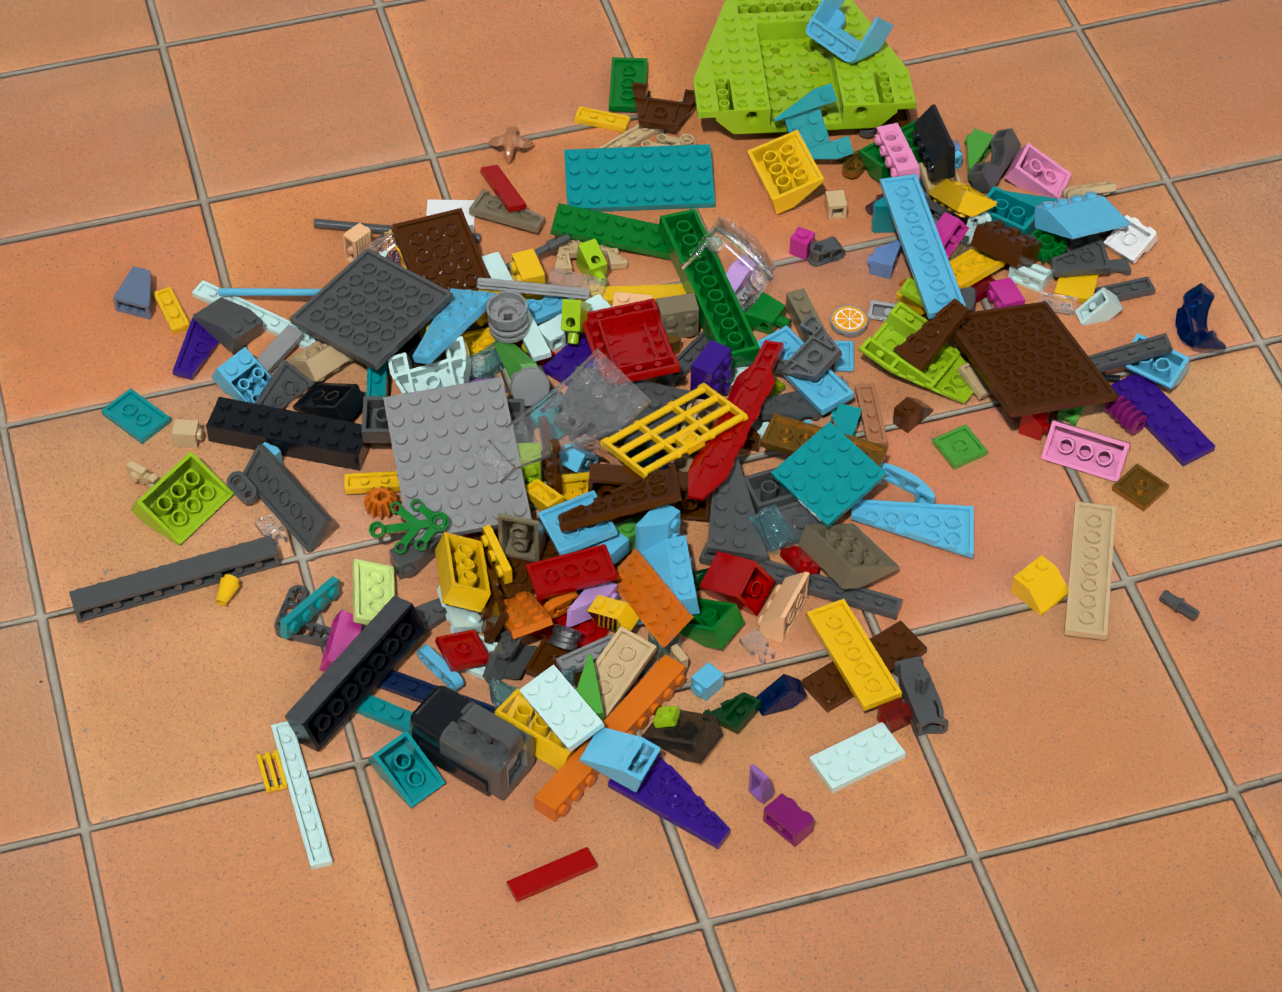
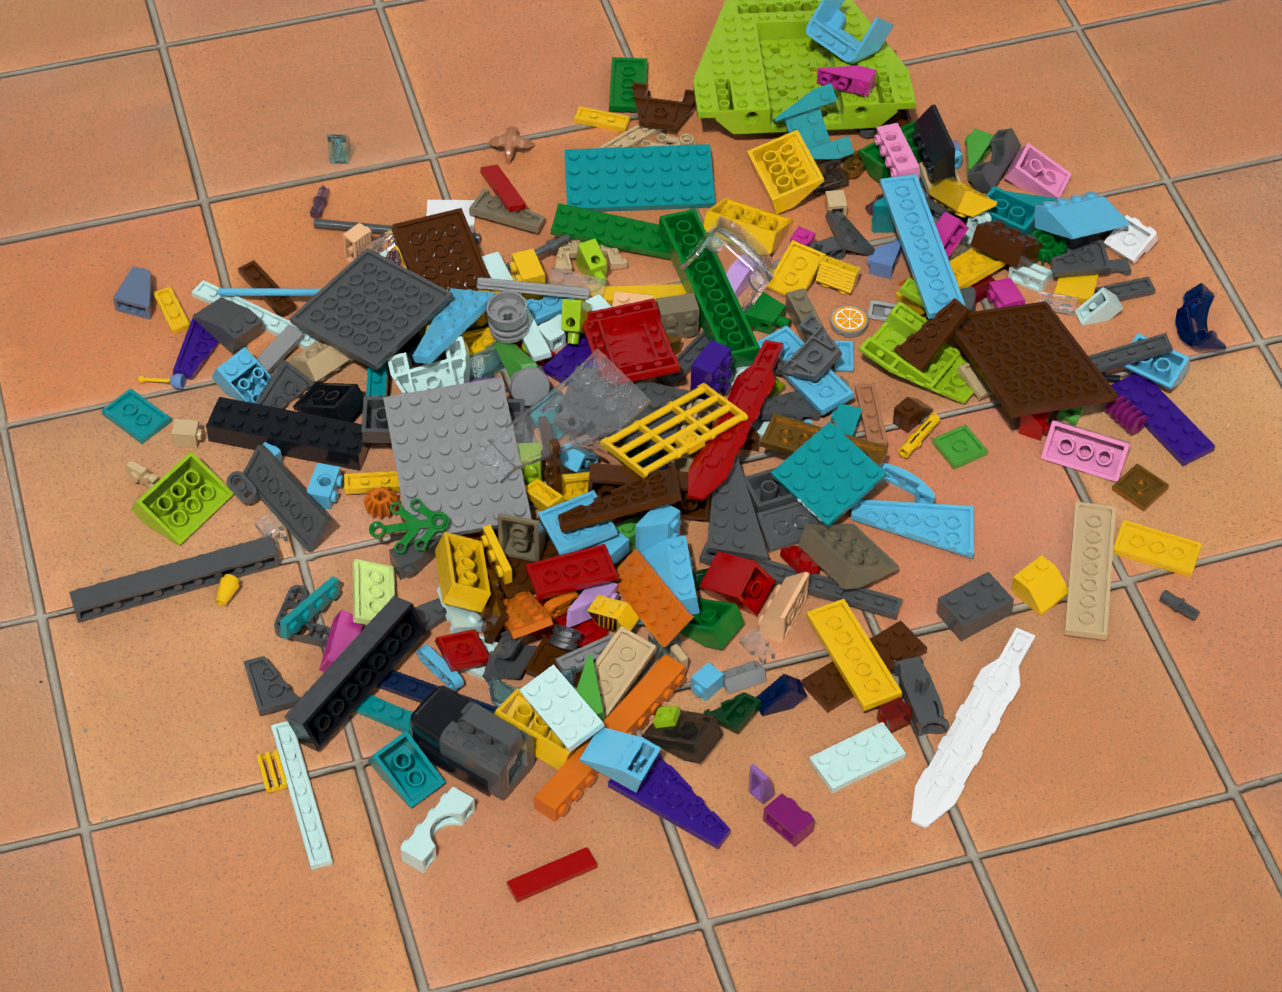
light grey gear [736,284,754,306] -> none
clear light blue hinge [749,504,796,553] -> none
tan hinge [1062,180,1116,199] -> none
none -> hinge [138,373,186,389]
none -> reddish brown plate [238,260,296,317]
none -> dark grey wing [244,656,300,716]
none -> medium azure brick [306,463,344,510]
none -> axle [310,186,329,219]
none -> clear light blue slope [327,134,351,164]
none -> light aqua arch [400,787,475,873]
none -> yellow slope [703,198,794,254]
none -> light grey slope [722,660,766,694]
none -> yellow tile [765,240,826,298]
none -> clear smoke bracket [813,158,849,196]
none -> yellow brick [815,255,861,294]
none -> dark pink slope [817,66,876,97]
none -> dark grey wing [825,210,875,256]
none -> yellow pin [898,413,941,458]
none -> white plate [911,628,1035,829]
none -> dark grey brick [936,572,1014,641]
none -> yellow tile [1113,520,1203,578]

